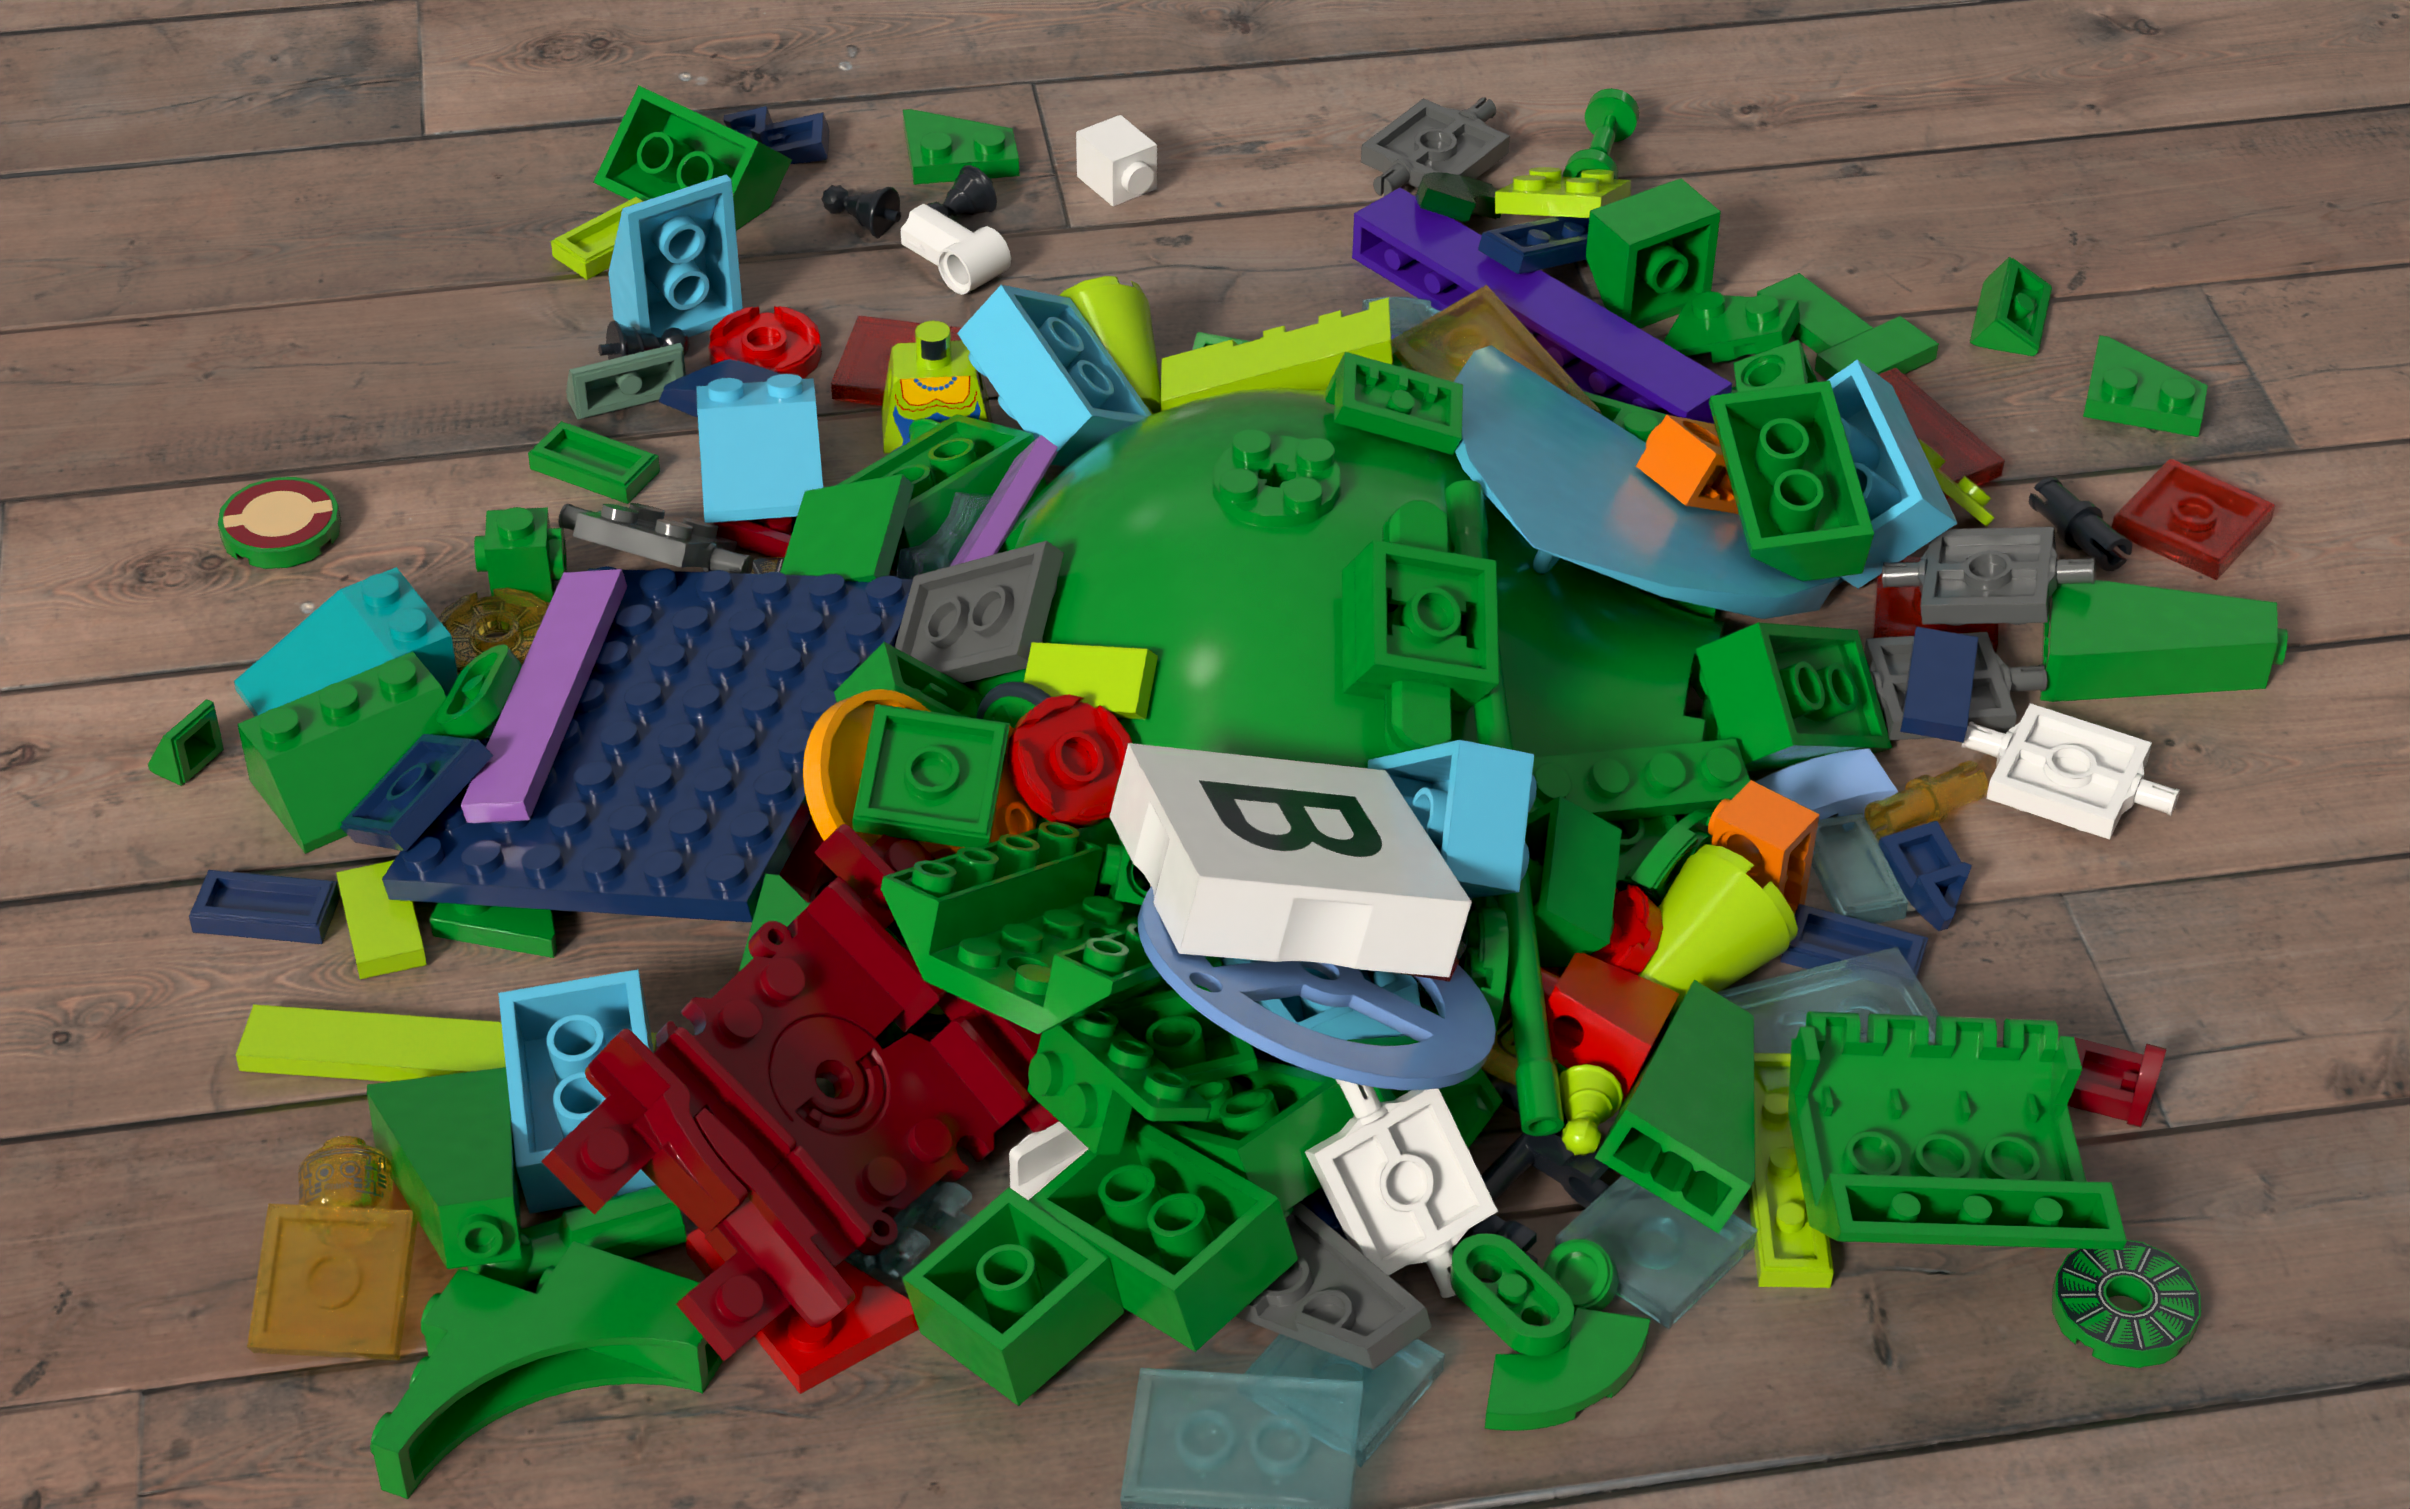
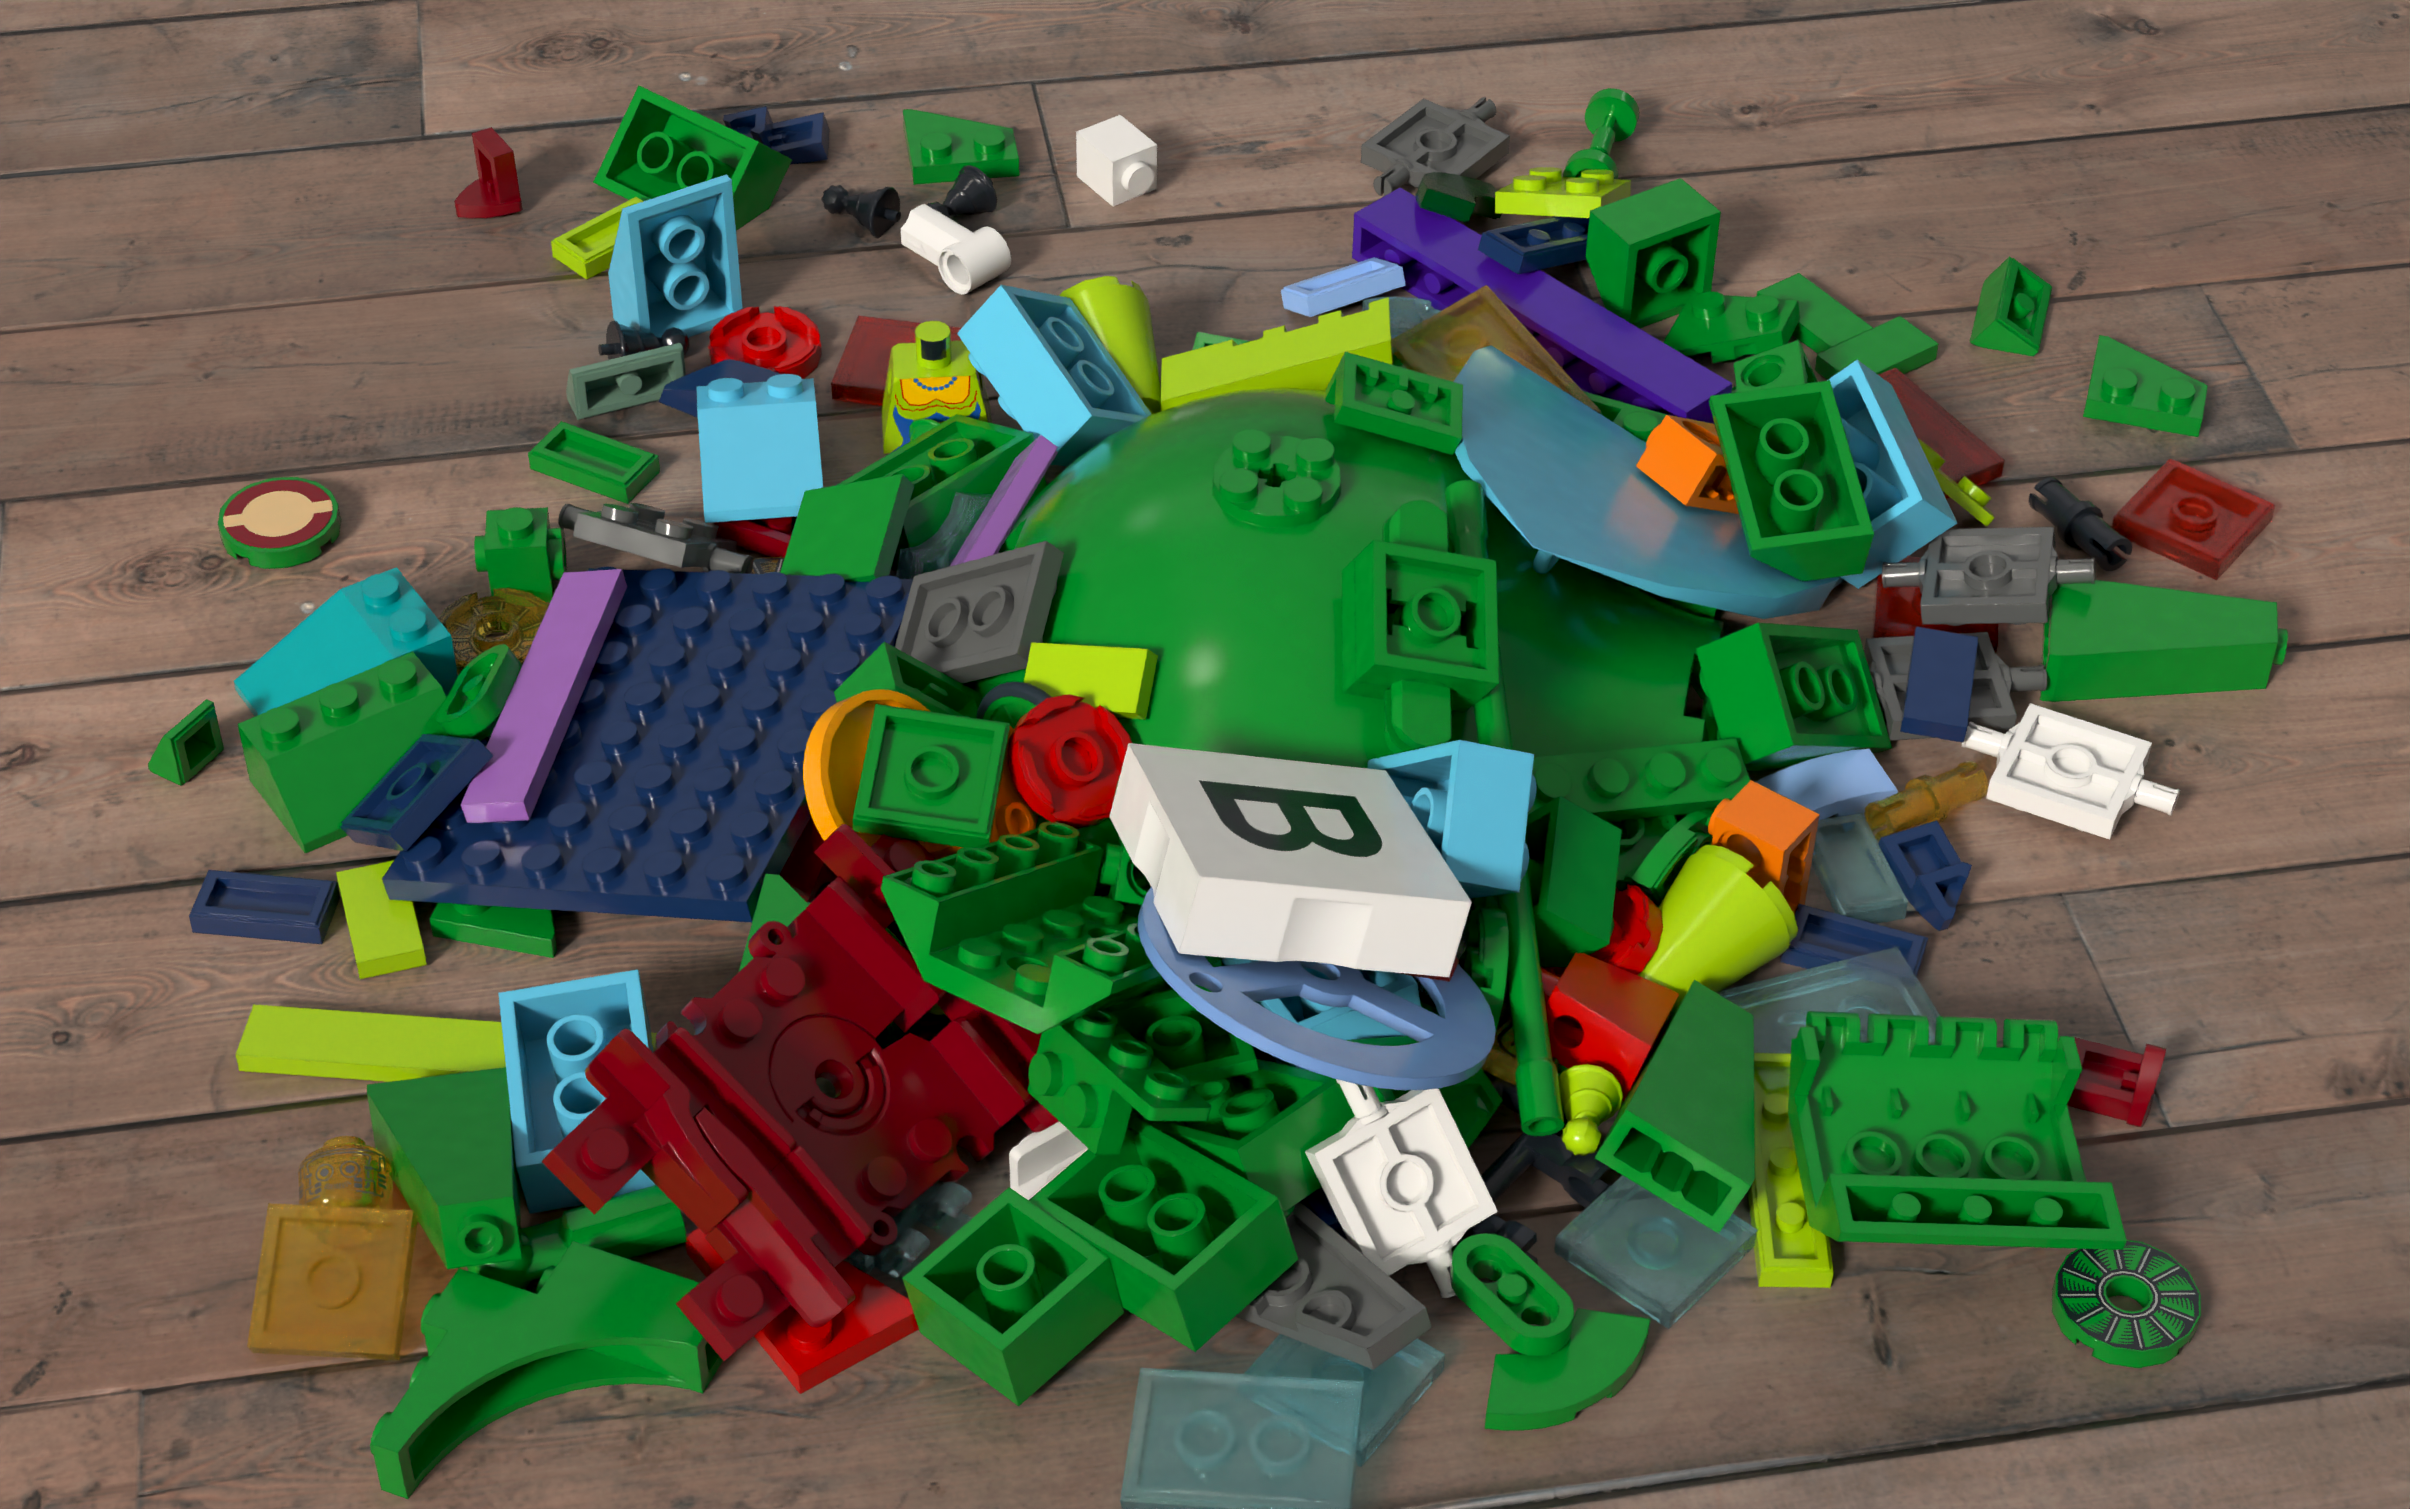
green tile [1542,1239,1619,1315] -> none
none -> dark red tile [454,127,523,218]
none -> light blue tile [1281,257,1406,317]

